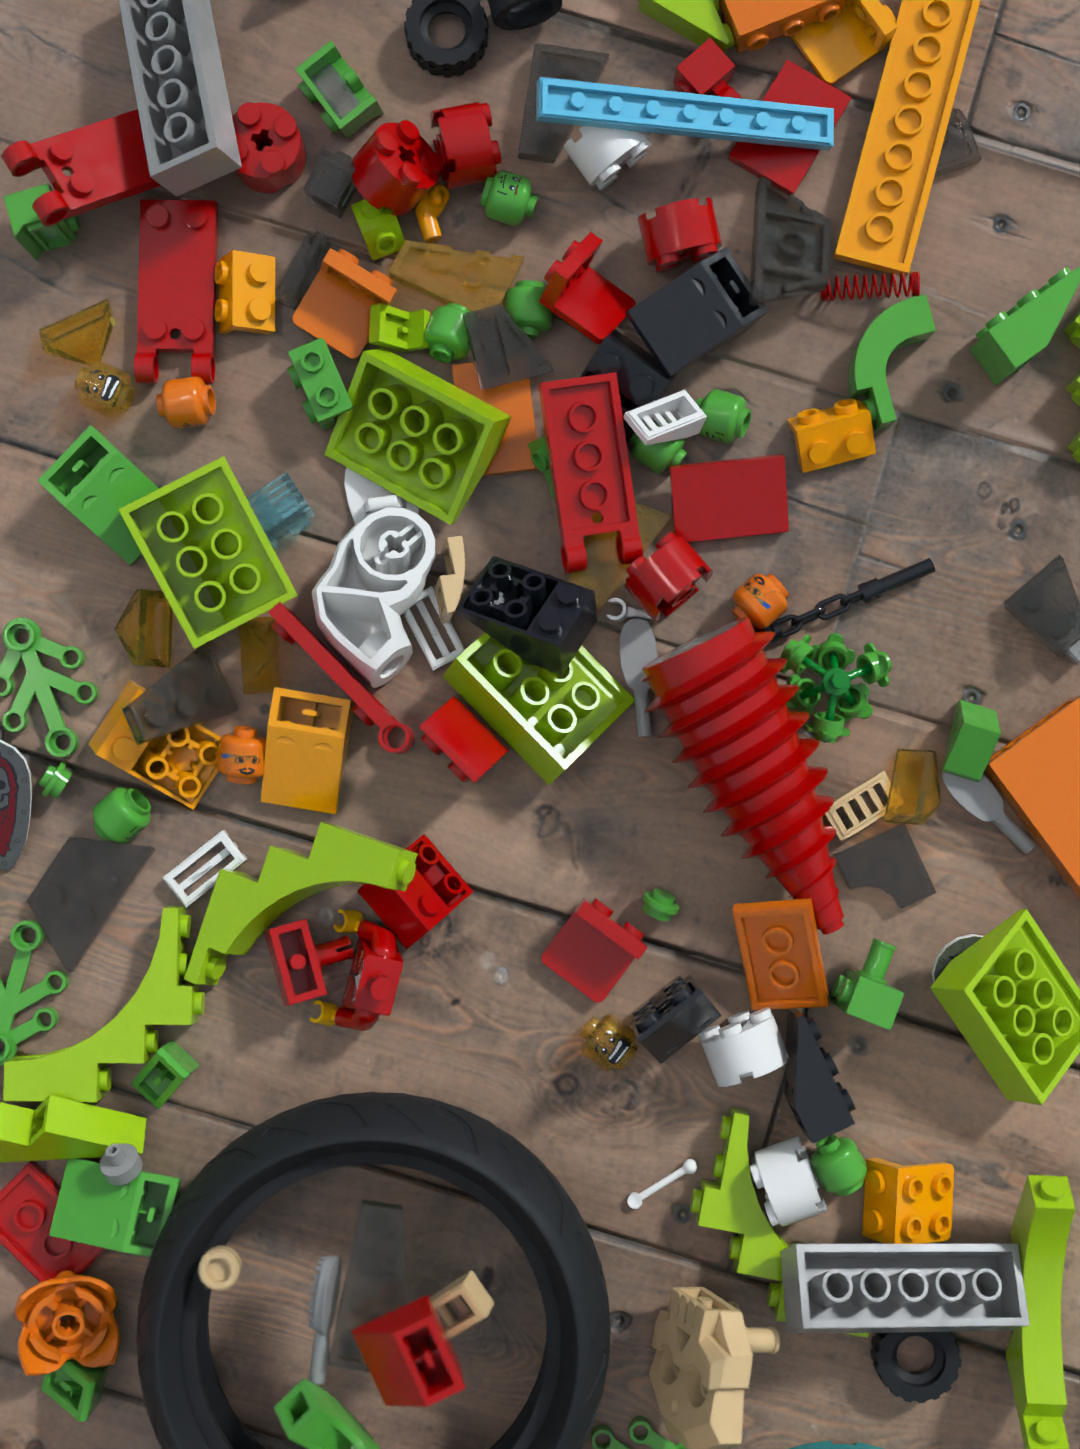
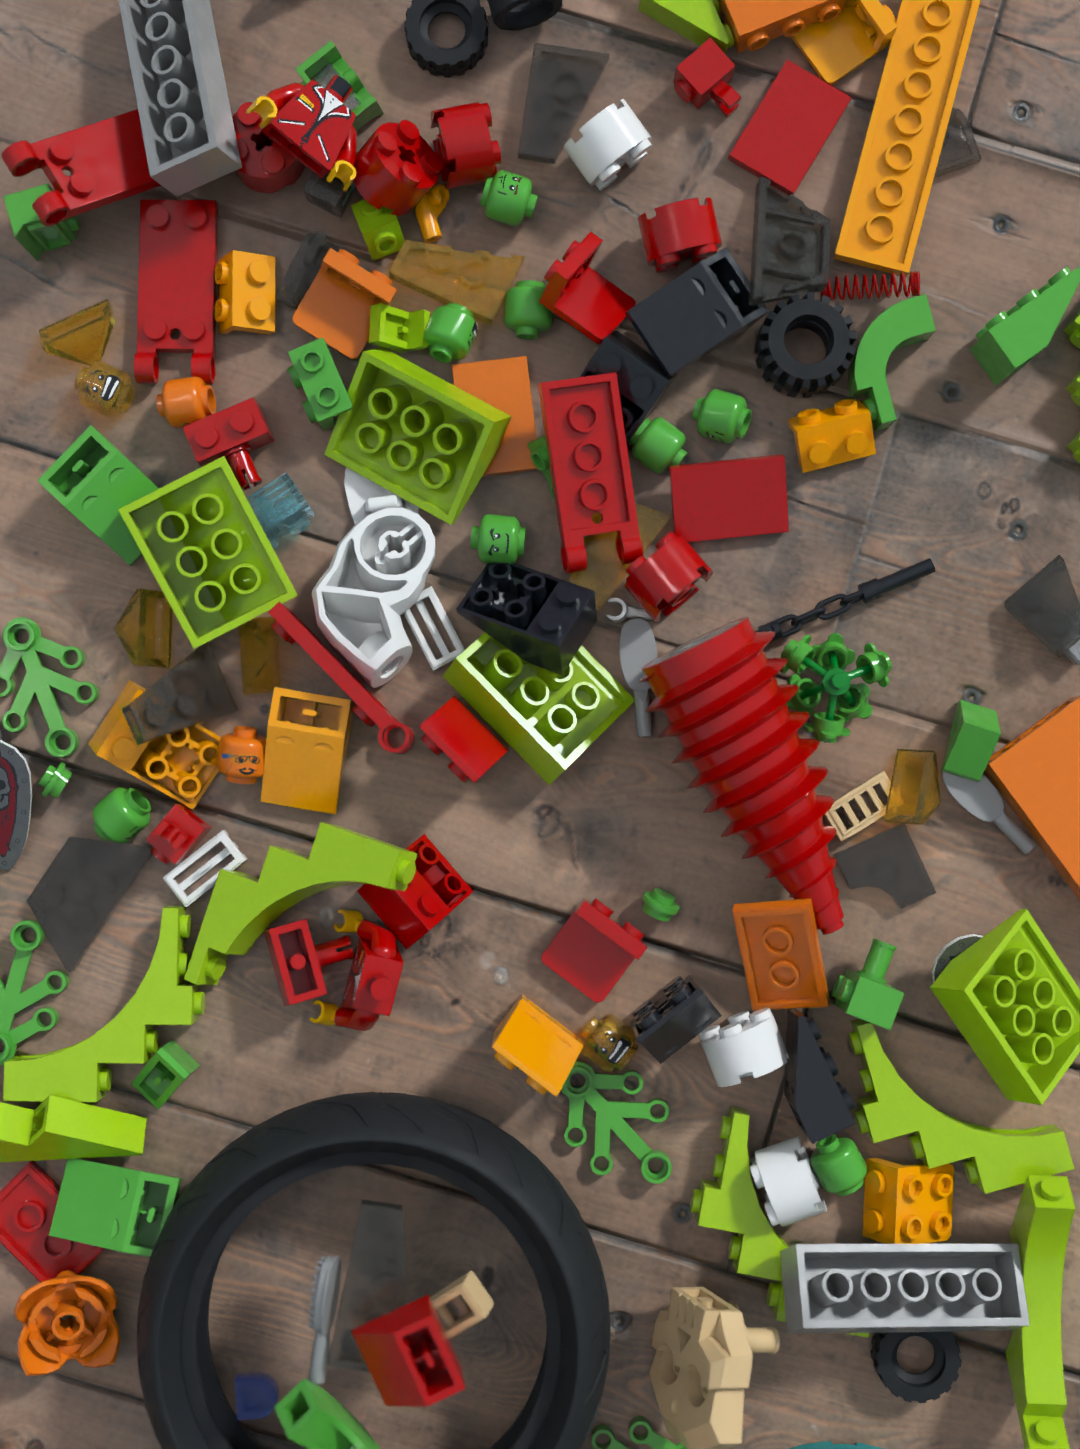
bright green slope [41,1359,109,1422] -> none
light grey tile [99,1144,143,1186] -> none
tan tile [198,1245,242,1291] -> none
tan slope [434,536,465,624] -> none
clear smoke wing [462,304,553,390] -> none
medium azure tile [536,77,834,151] -> none
white slope [623,389,707,445] -> none
white hinge [627,1159,698,1209] -> none
orange head [731,573,789,630] -> none
none -> red brick [146,804,212,865]
none -> red brick [182,397,275,491]
none -> clear blue tile [235,1372,279,1420]
none -> red torso [246,75,357,191]
none -> bright green head [470,514,526,565]
none -> light orange slope [492,994,583,1096]
none -> bright green plant [561,1061,672,1184]
none -> black tyre [755,293,857,398]
none -> lime arch [848,1018,1075,1194]

